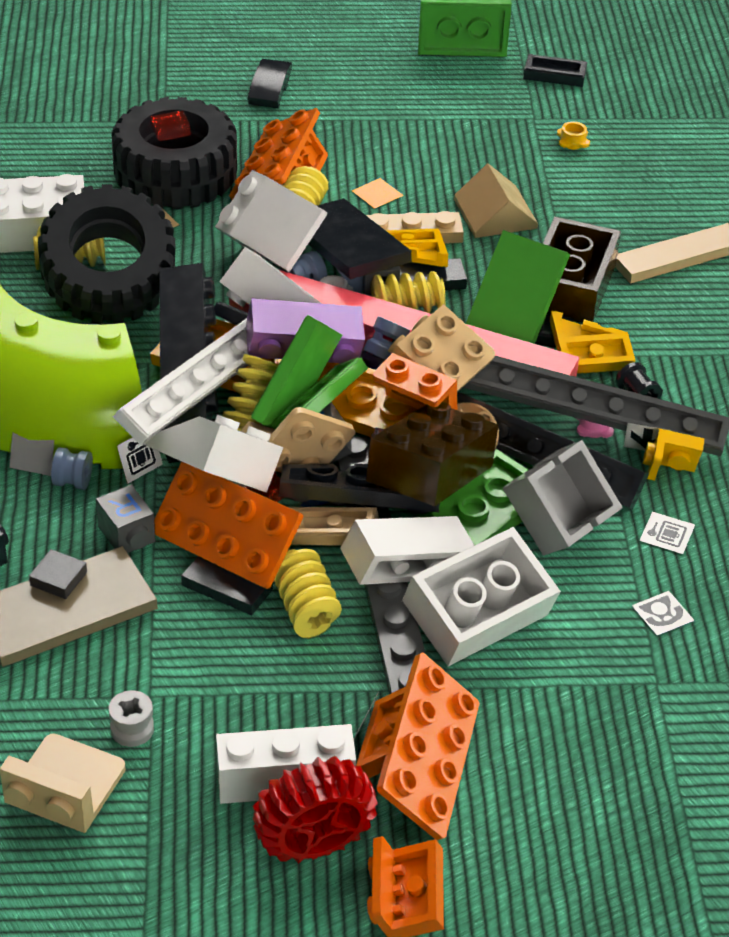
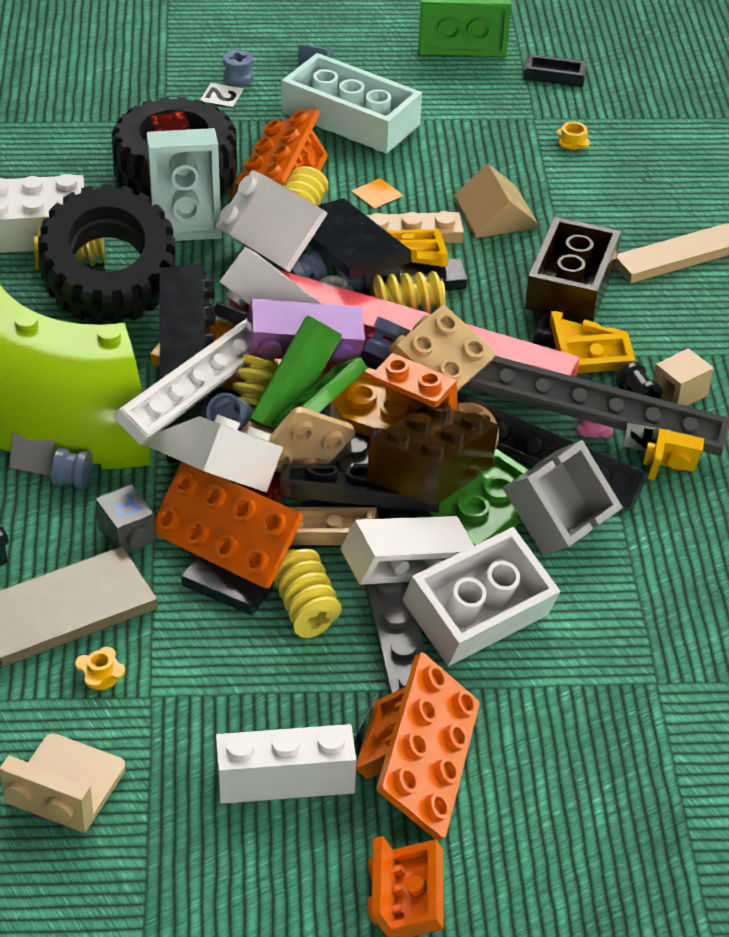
tile [29,549,87,599] -> none
light grey wheel [109,690,154,747] -> none
white sticker [117,437,163,484] -> none
black slope [247,58,292,109] -> none
red gear [252,756,378,863] -> none
bright green tile [466,230,570,344] -> none
sticker [632,591,694,636] -> none
white sticker [640,512,695,554] -> none
none -> yellow plate [75,647,125,690]
none -> light aqua slope [147,128,222,241]
none -> white sticker [201,83,244,107]
none -> sand blue wheel [206,393,255,431]
none -> sand blue wheel [223,49,254,87]
none -> light aqua brick [282,53,422,153]
none -> sand blue slope [298,44,335,65]
none -> tan brick [653,348,714,406]

